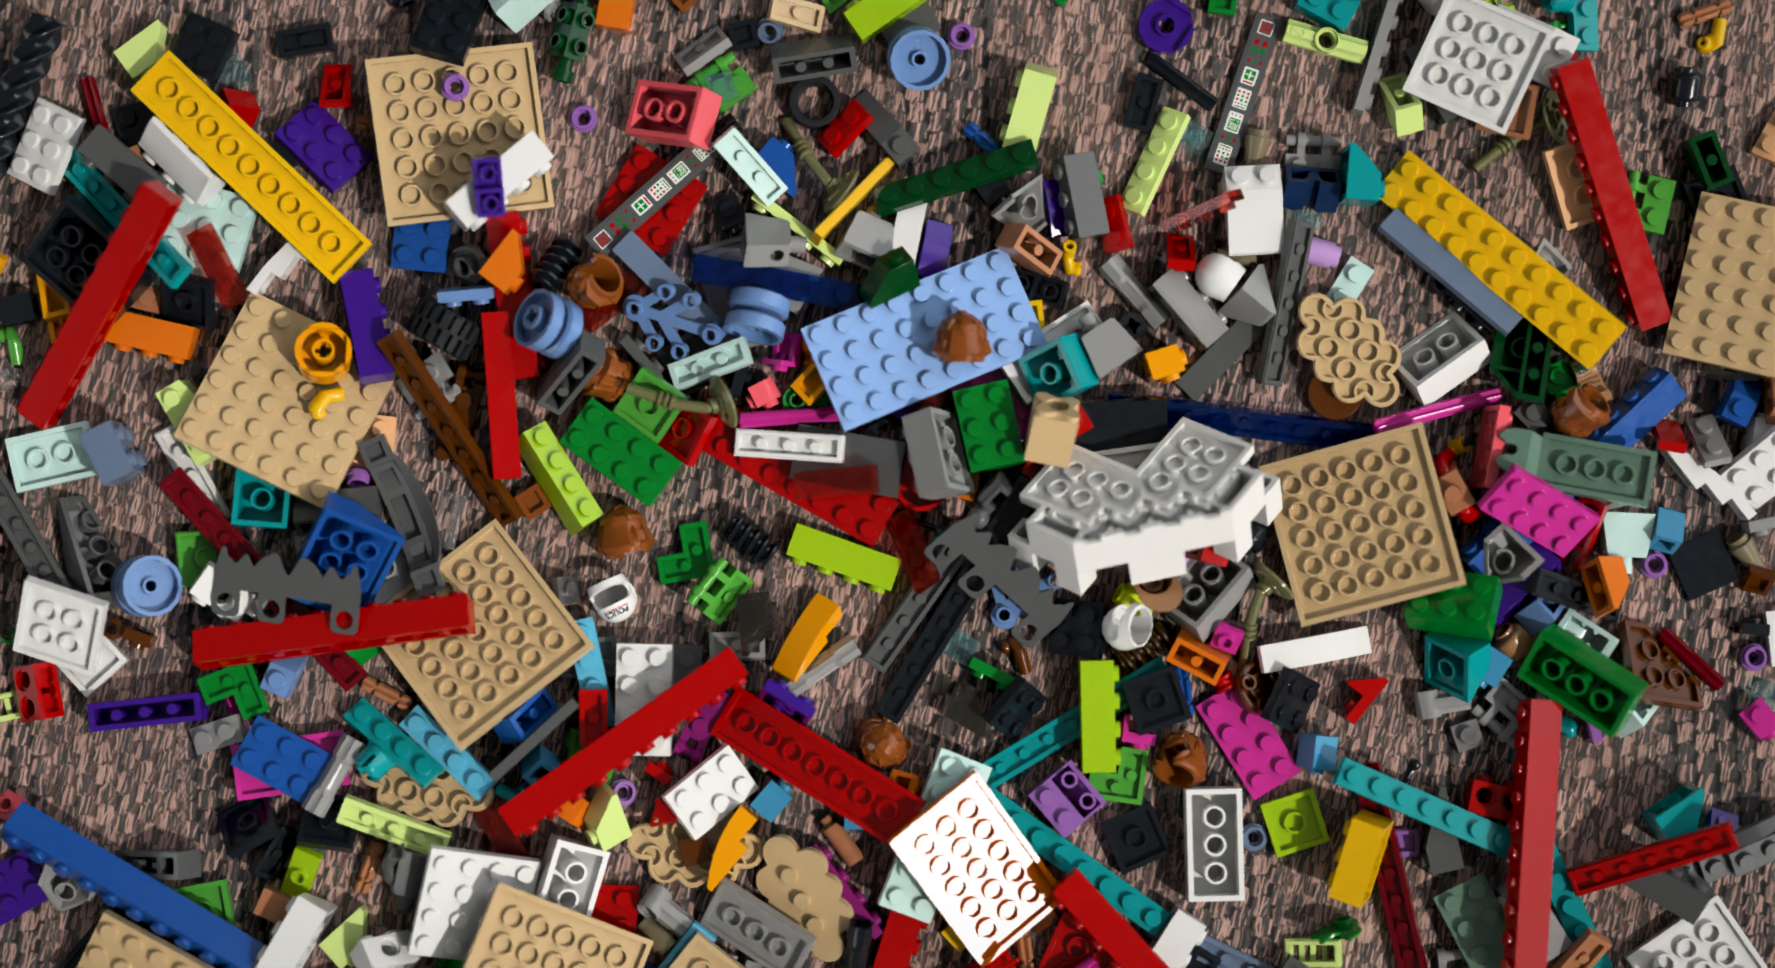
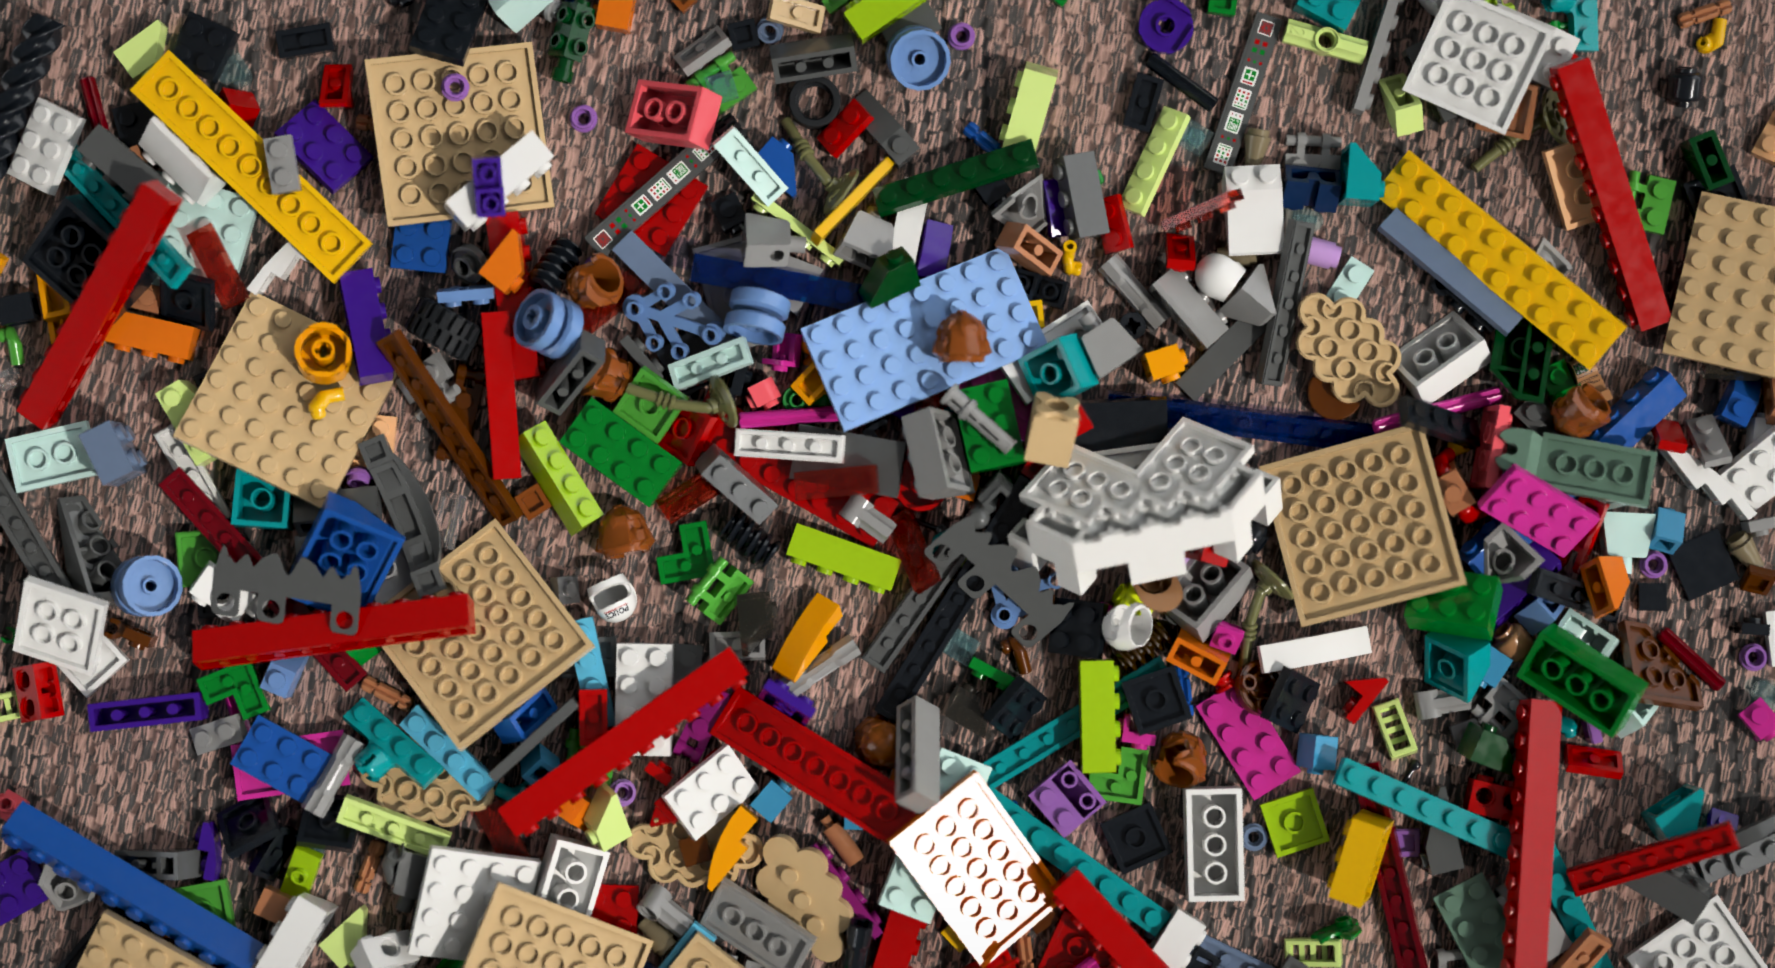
none -> dark purple slope [195,820,222,881]
none -> light grey plate [263,134,302,195]
none -> clear red plate [656,473,721,524]
none -> brick [695,443,779,525]
none -> light grey piece [838,492,897,544]
none -> light grey brick [895,695,940,814]
none -> light grey pin [940,383,1017,455]
none -> yellowish green slope [1372,698,1418,761]
none -> black plate [1398,396,1480,449]
none -> dark green slope [1456,721,1514,776]
none -> red plate [1564,744,1624,780]
none -> black tile [1637,583,1667,611]

